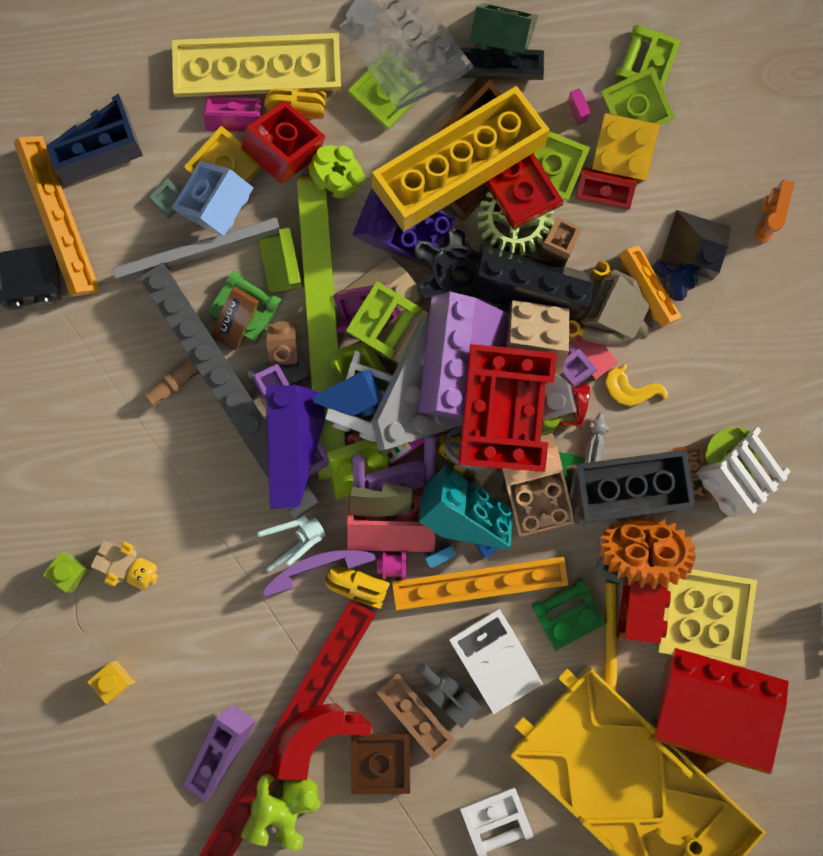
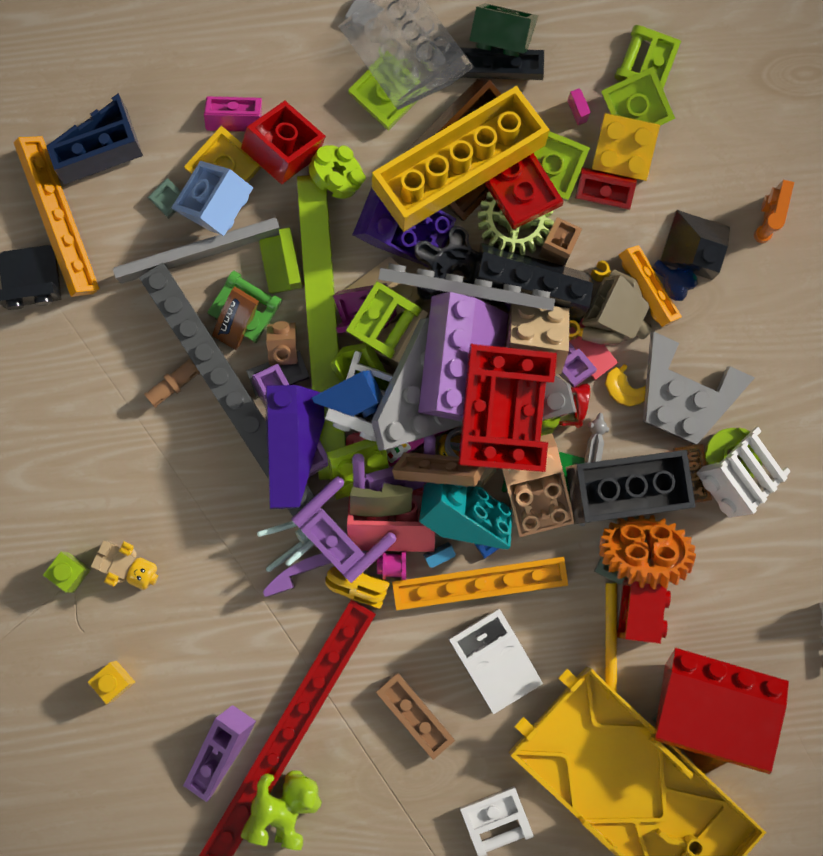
light yellow plate [172,33,341,97] -> none
yellow arm [264,88,326,120] -> none
red arch [272,703,372,780] -> none
reddish brown plate [351,733,410,795] -> none
dark grey beam [416,663,482,728] -> none
green plate [531,577,607,651] -> none
light yellow plate [657,569,757,667] -> none
none -> medium lavender plate [291,477,397,583]
none -> light grey plate [378,263,555,311]
none -> medium nougat plate [392,452,486,487]
none -> light grey wing [643,331,755,445]

